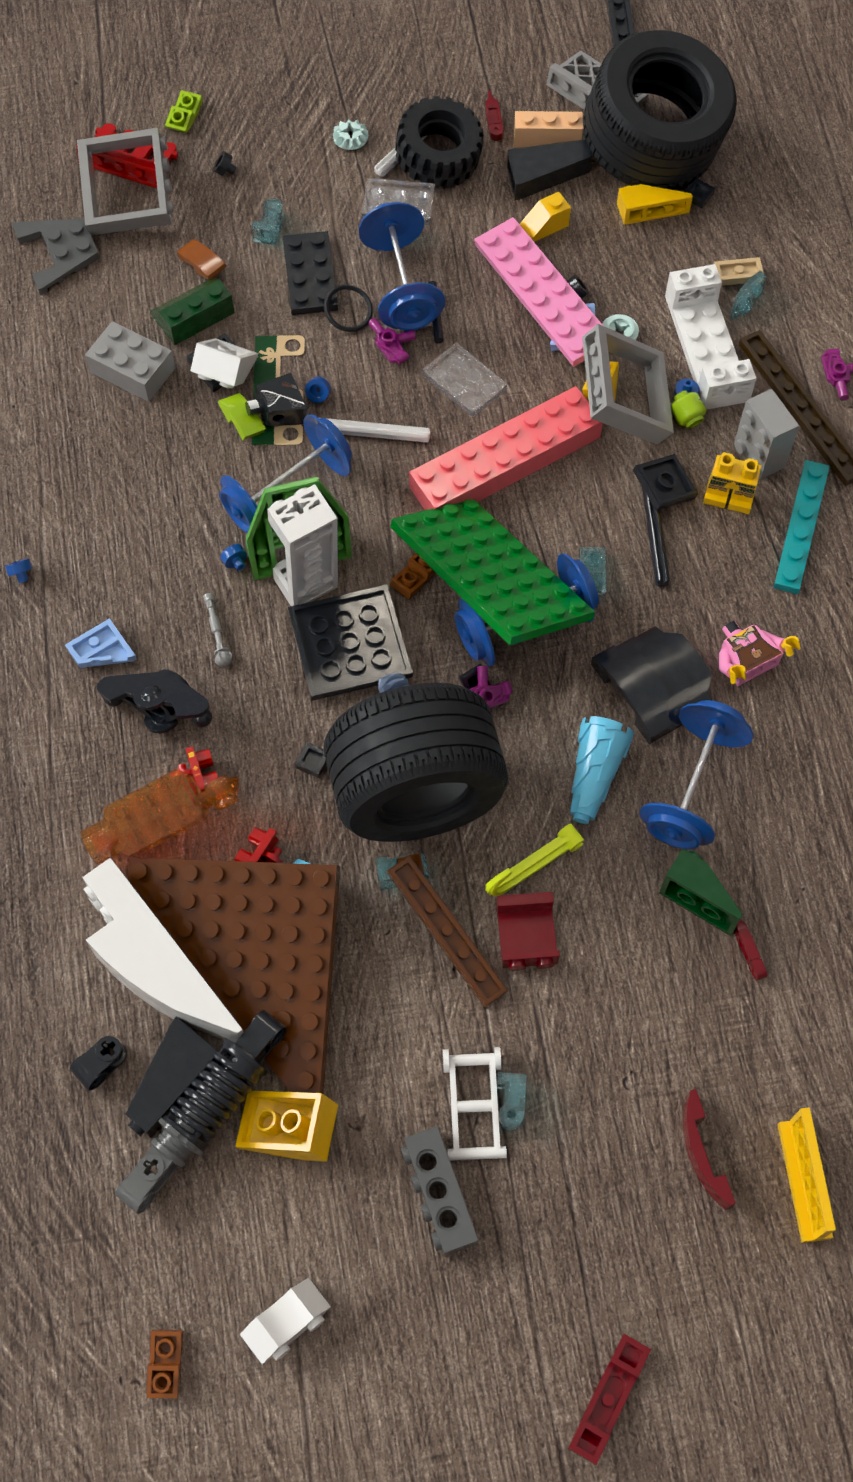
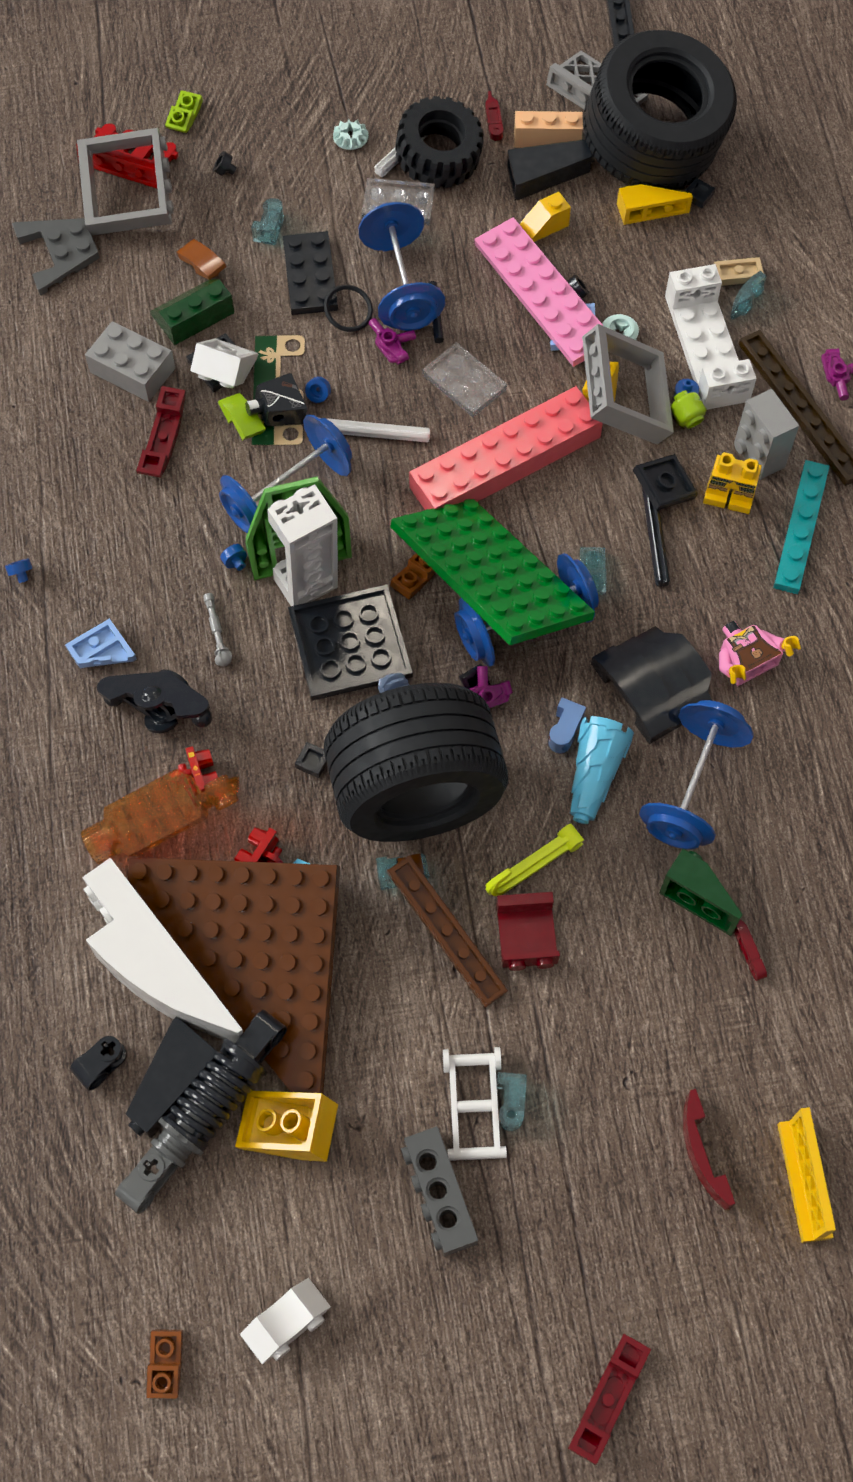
none -> dark red slope [136,386,186,478]
none -> medium blue leg [548,698,586,753]

